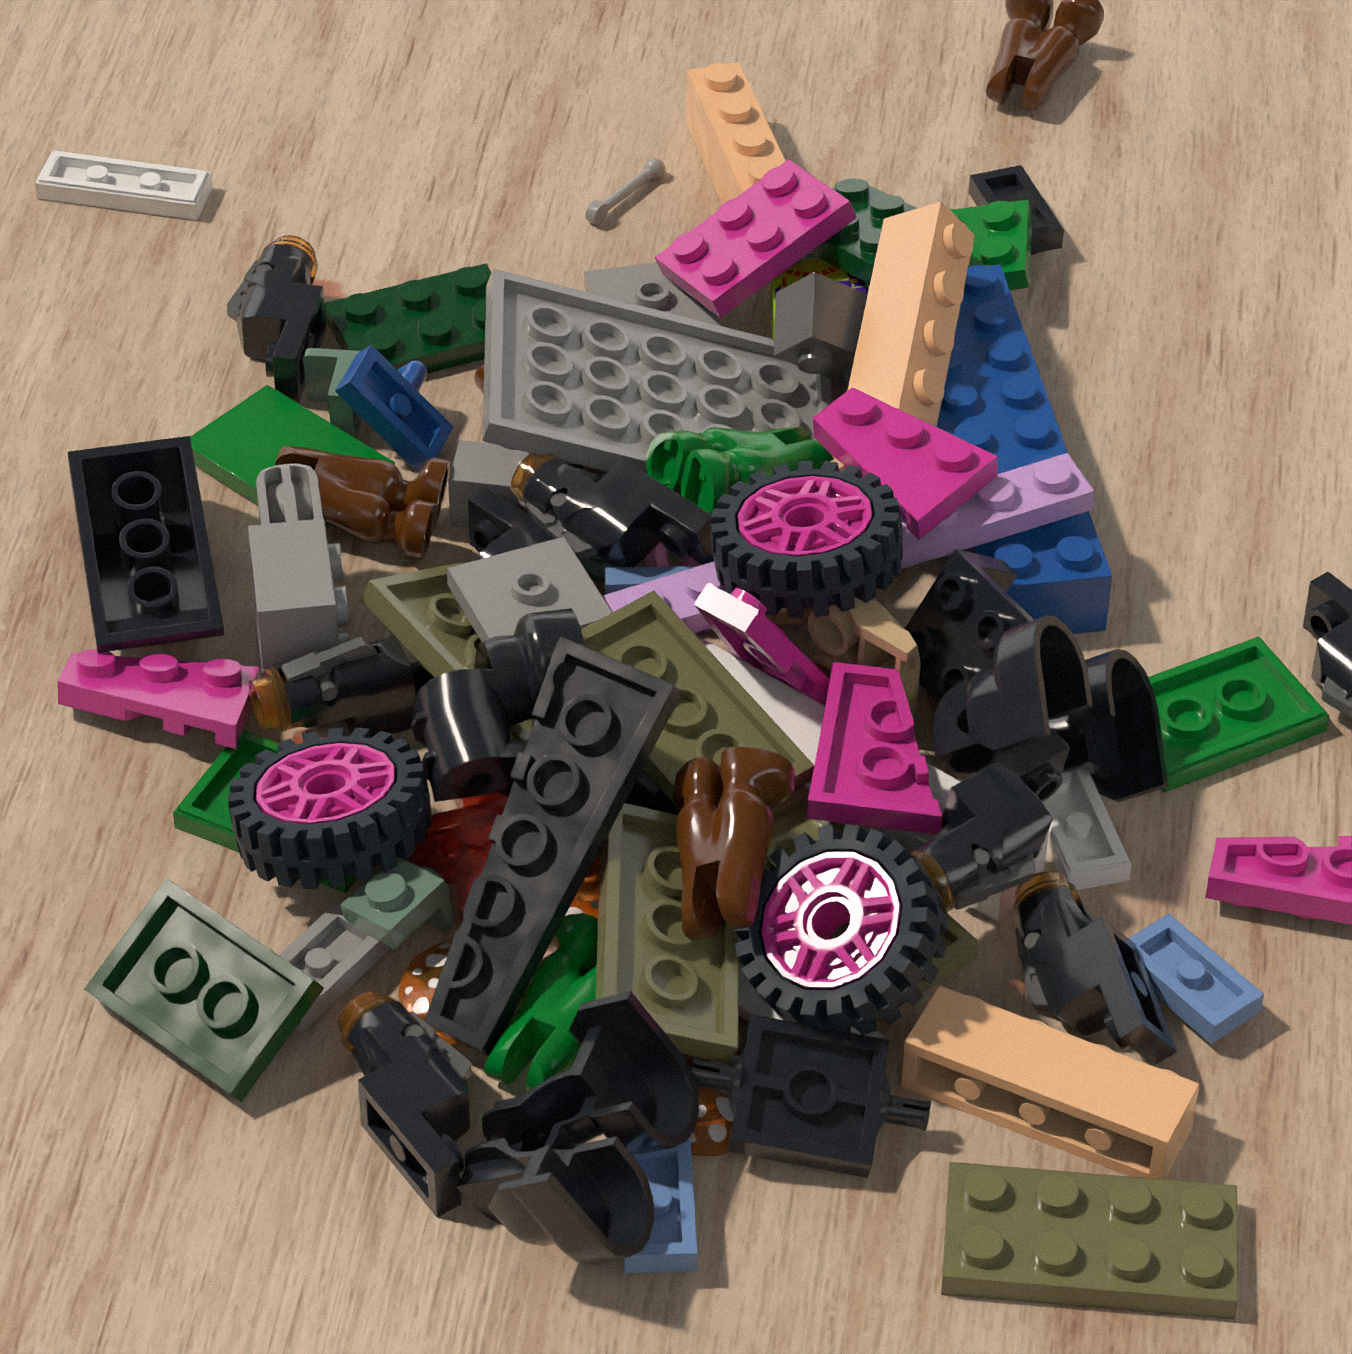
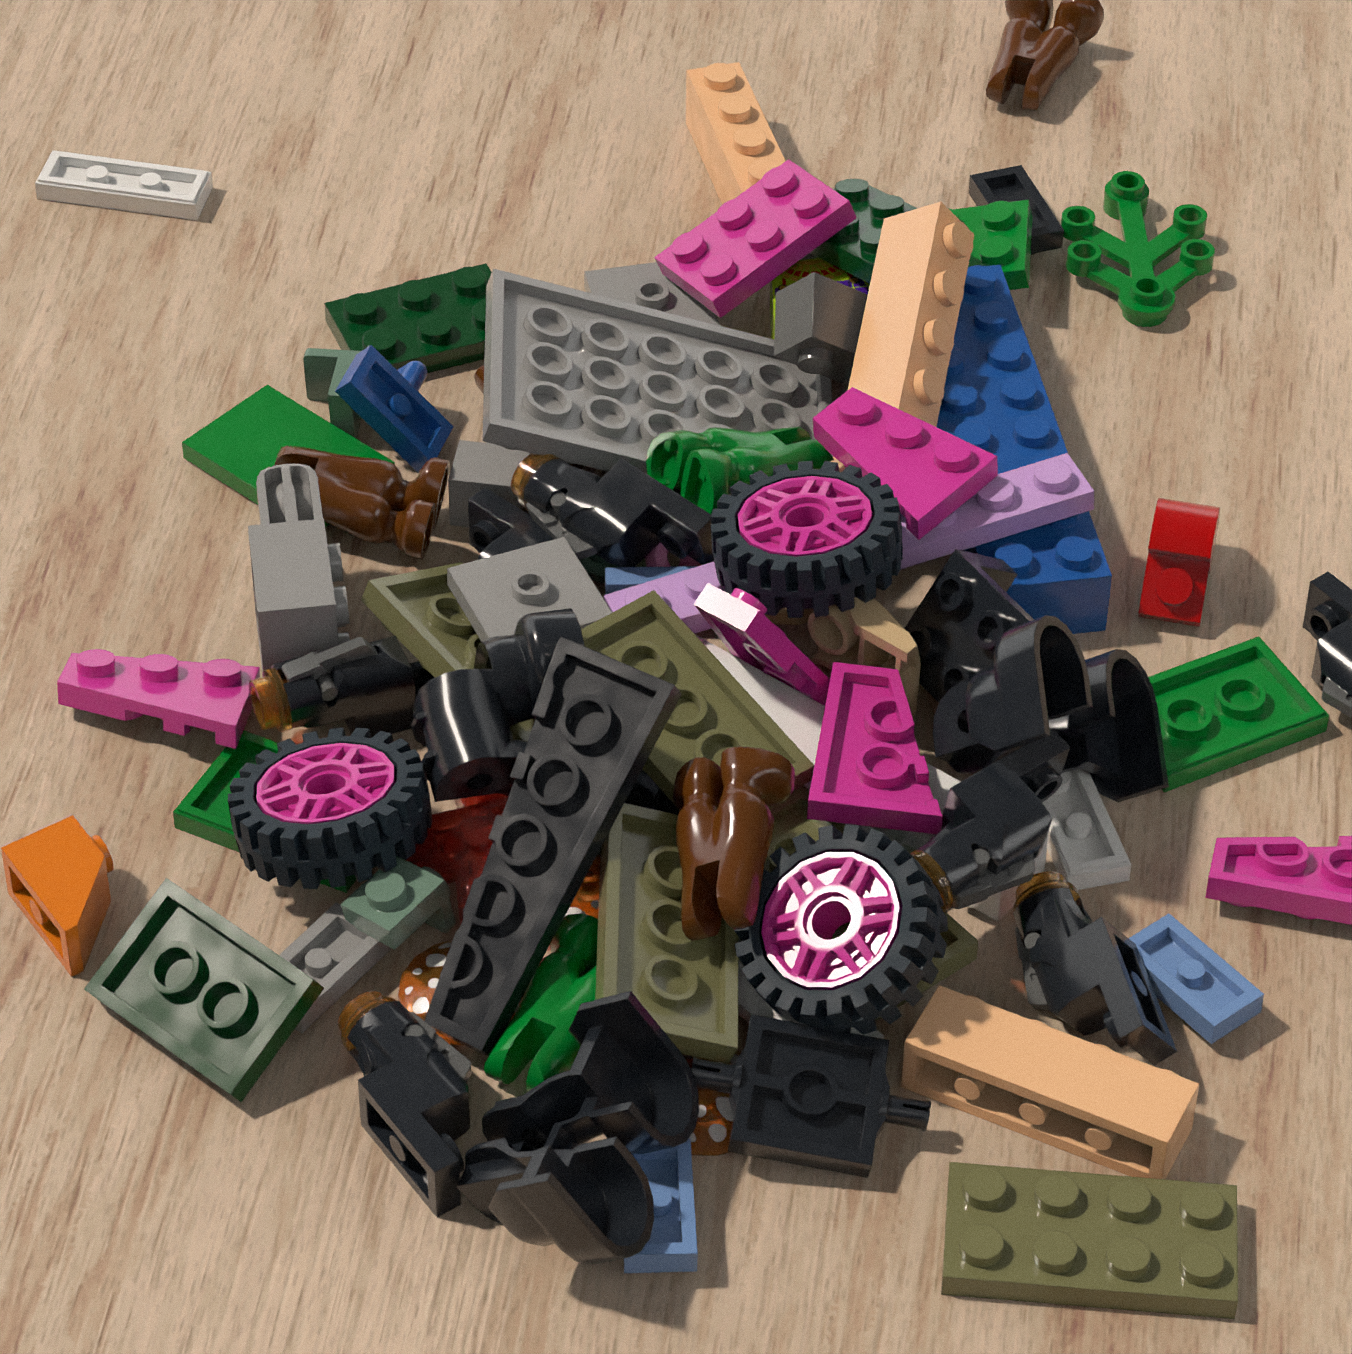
black slope [67,436,225,653] -> none
black plate [227,235,326,403] -> none
light grey hinge [585,158,665,225] -> none
none -> orange slope [1,815,114,977]
none -> green plant [1061,171,1215,327]
none -> red brick [1138,498,1220,627]

